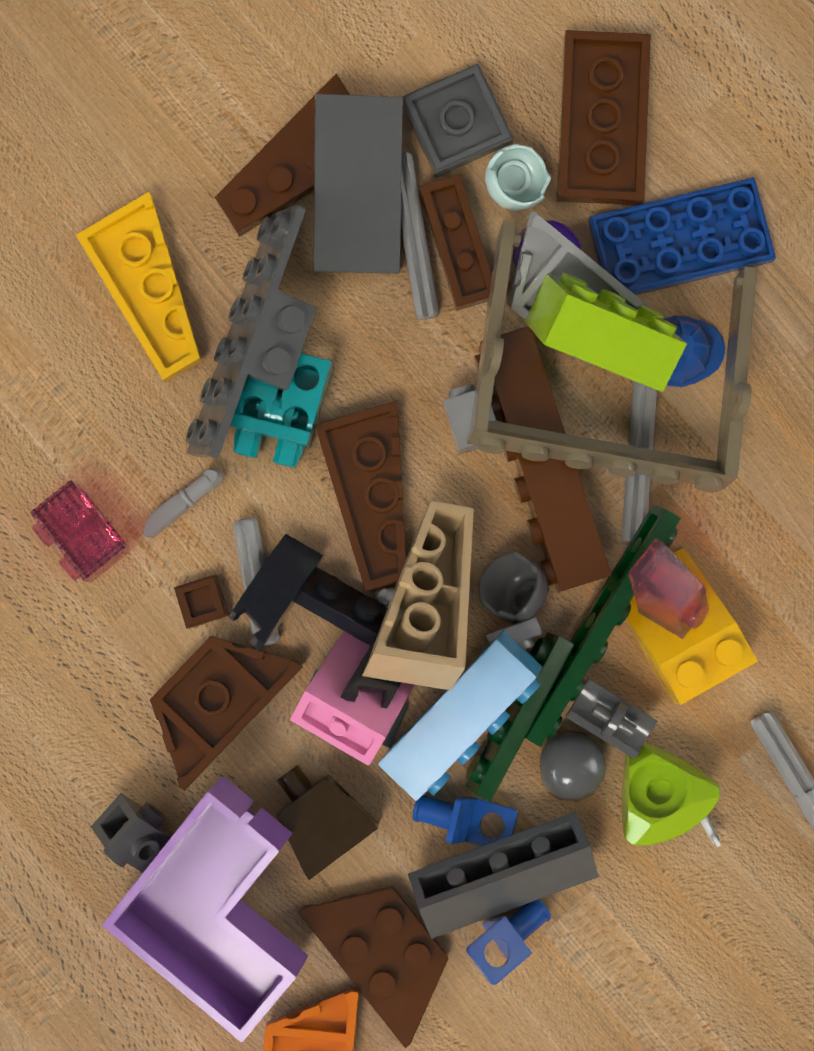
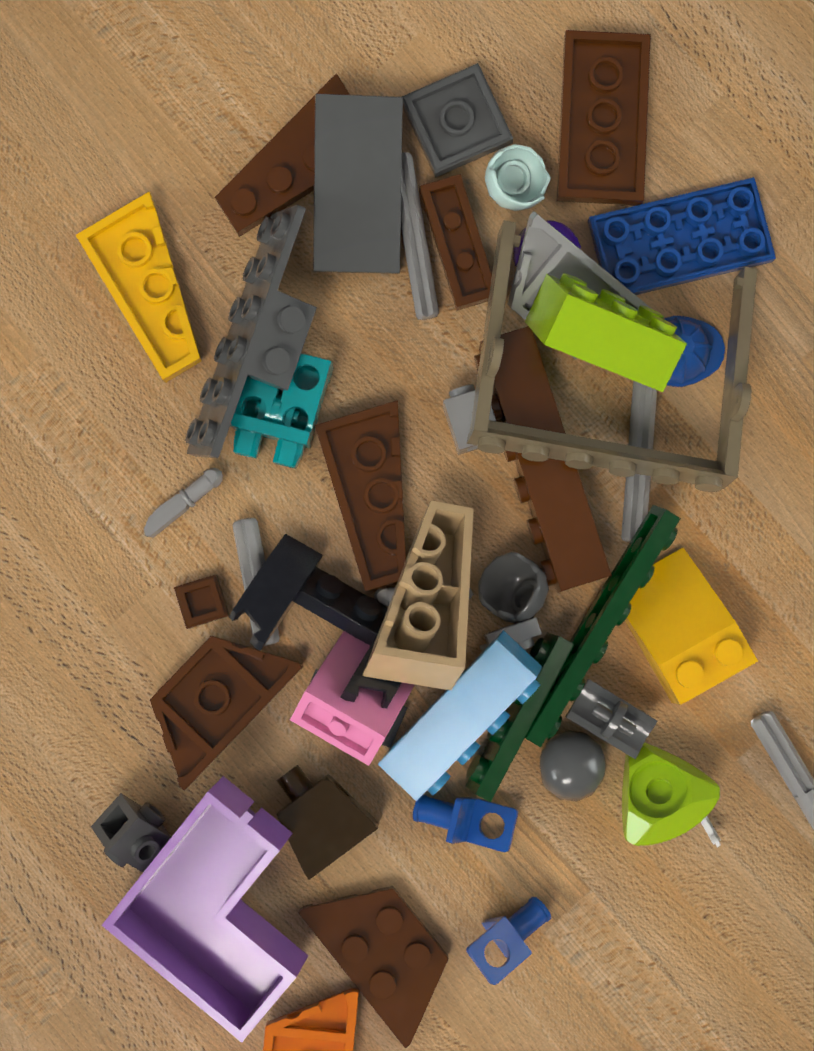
clear pink brick [30,480,132,583] -> none
dark grey brick [408,812,599,939] -> none
slope [629,538,709,639] -> none

